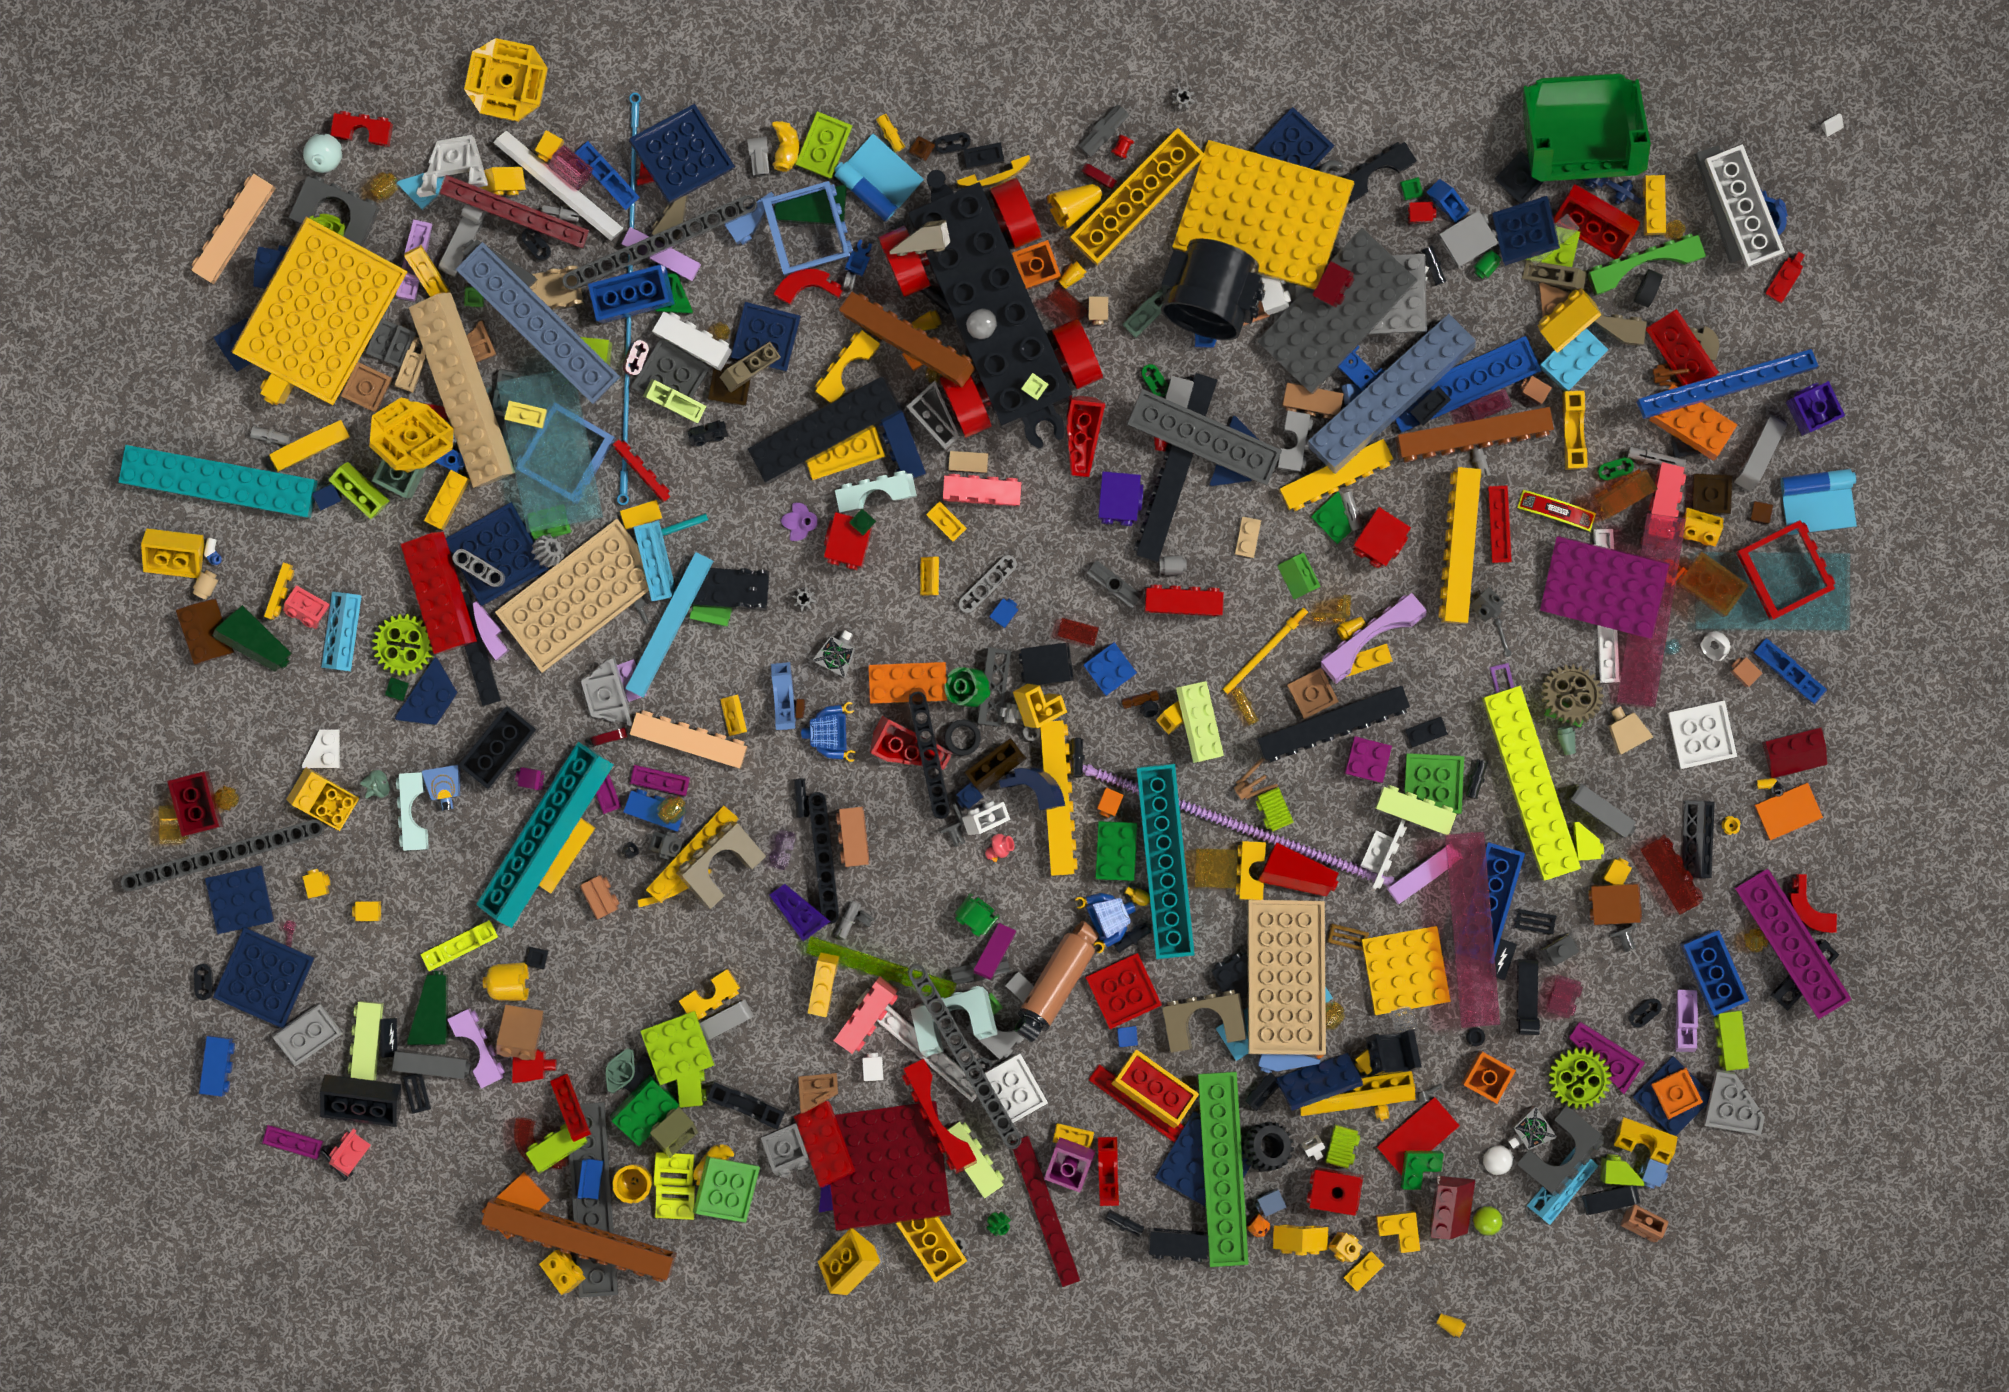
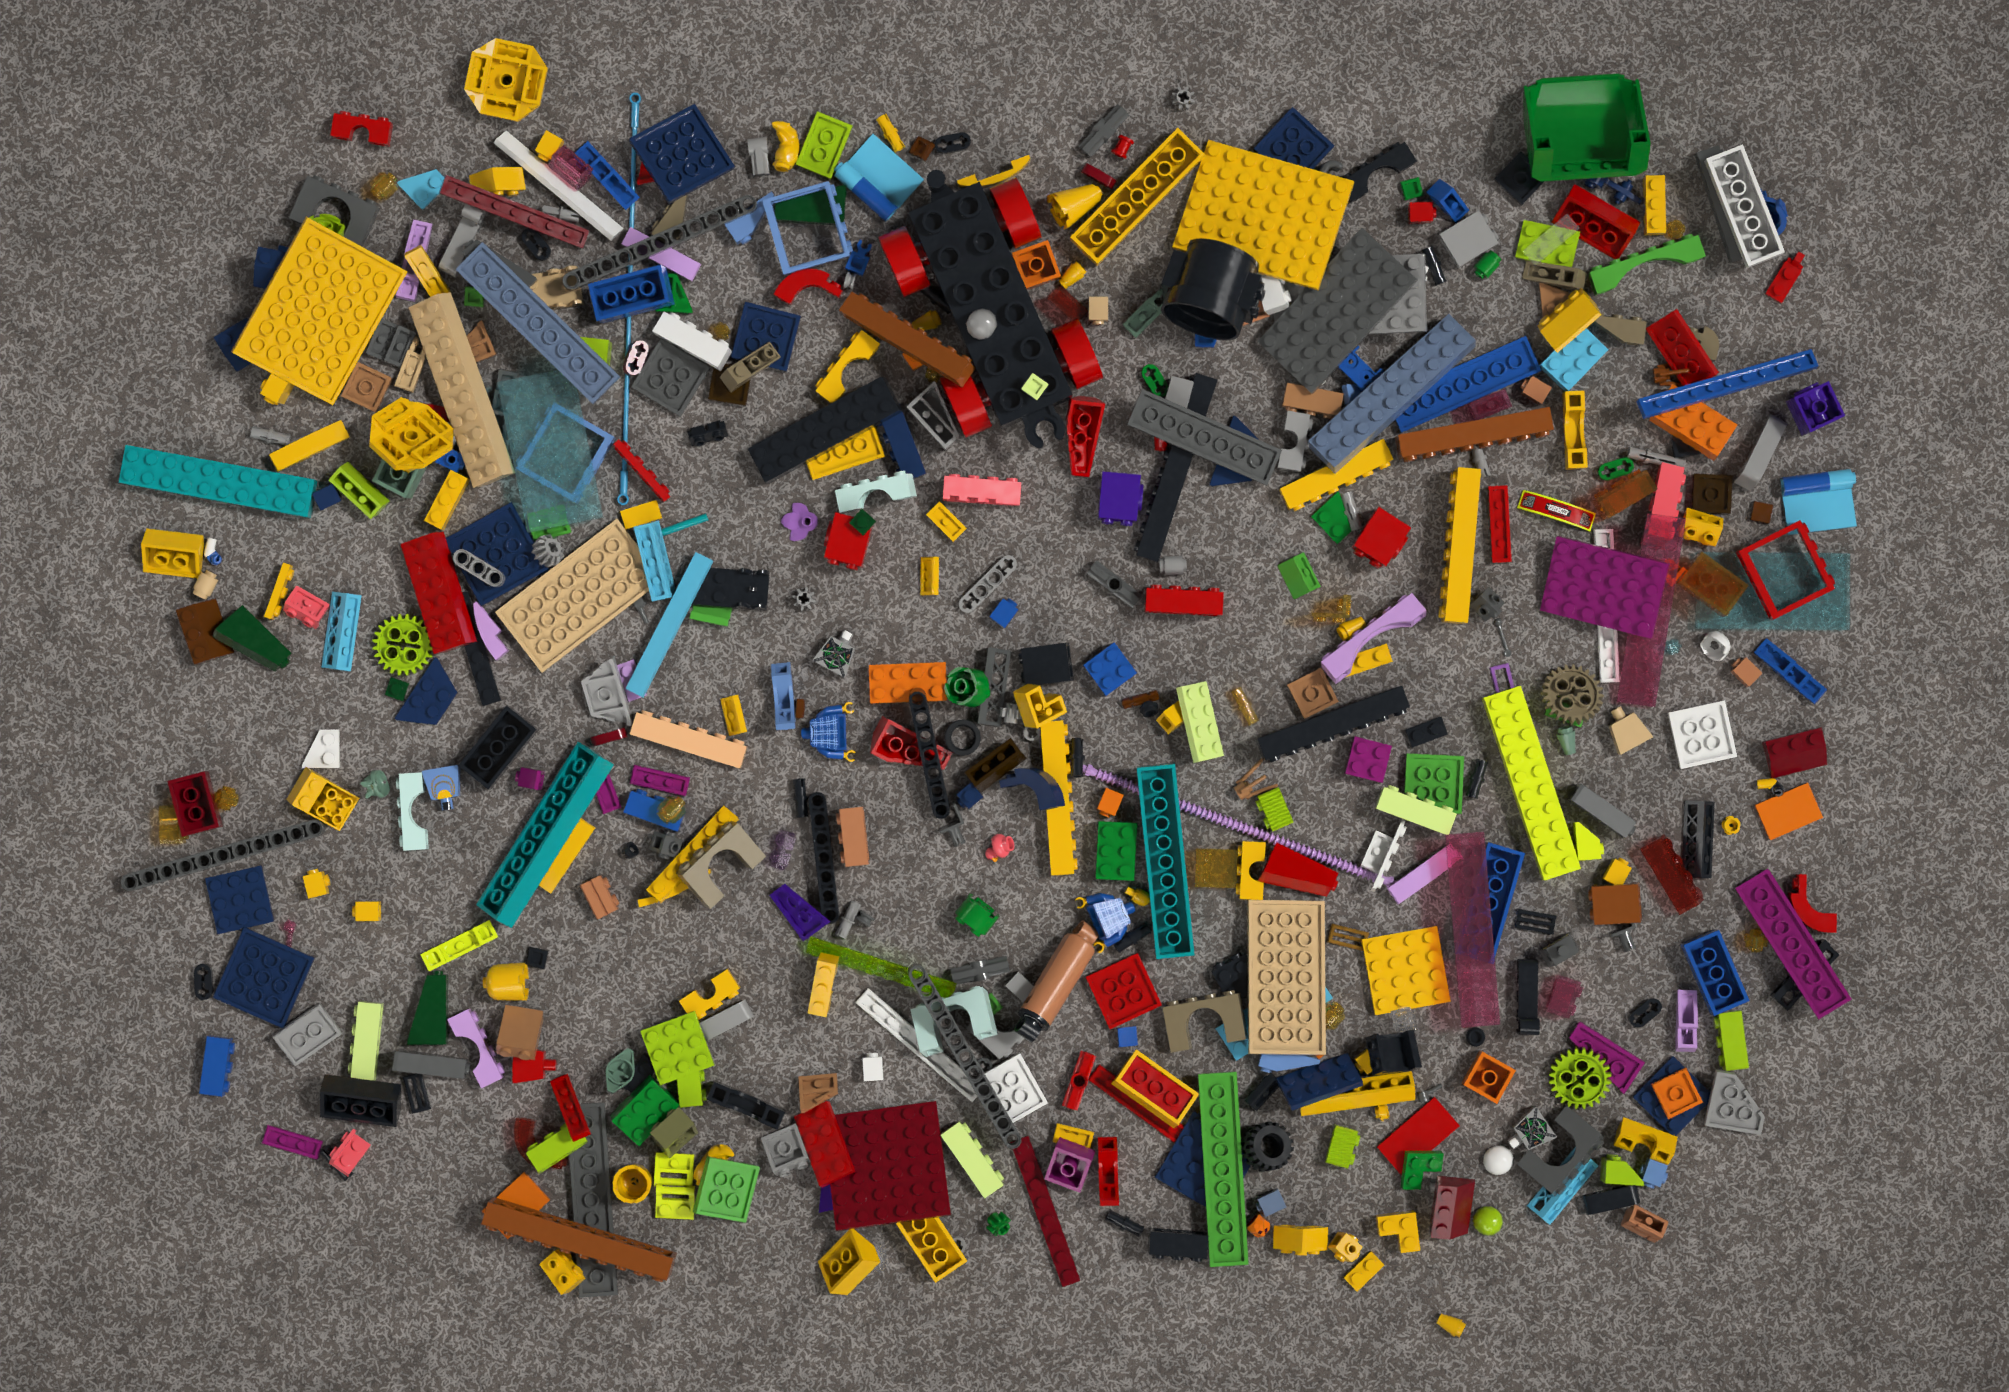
light nougat brick [192,174,276,284] -> none
light aqua cylinder [303,134,343,173] -> none
black slope [380,1018,397,1058] -> none
white wing [417,135,488,198] -> none
light yellow plate [505,401,547,429] -> none
blue panel [577,1158,604,1199] -> none
yellowish green slope [643,379,706,423] -> none
coral wedge [834,976,899,1054] -> none
dark tan slope [889,220,950,256] -> none
red arch [902,1058,977,1174] -> none
tan tile [949,451,988,473] -> none
white brick [962,800,1010,835] -> none
black plate [963,142,1004,169] -> none
magenta tile [974,923,1016,980] -> none
clear red plate [1057,618,1099,646] -> none
yellow bar [1223,607,1308,694] -> none
tan plate [1235,517,1261,558] -> none
white tile [1301,1135,1325,1160] -> none
red brick [1307,1167,1364,1216] -> none
dark red brick [1313,261,1354,308] -> none
black plate [1410,386,1451,426] -> none
black slope [1487,938,1517,980] -> none
dark blue plate [1492,196,1560,266] -> none
black tyre [1634,269,1663,308] -> none
white slope [1821,114,1844,137] -> none
none -> red piece [1062,1051,1096,1111]

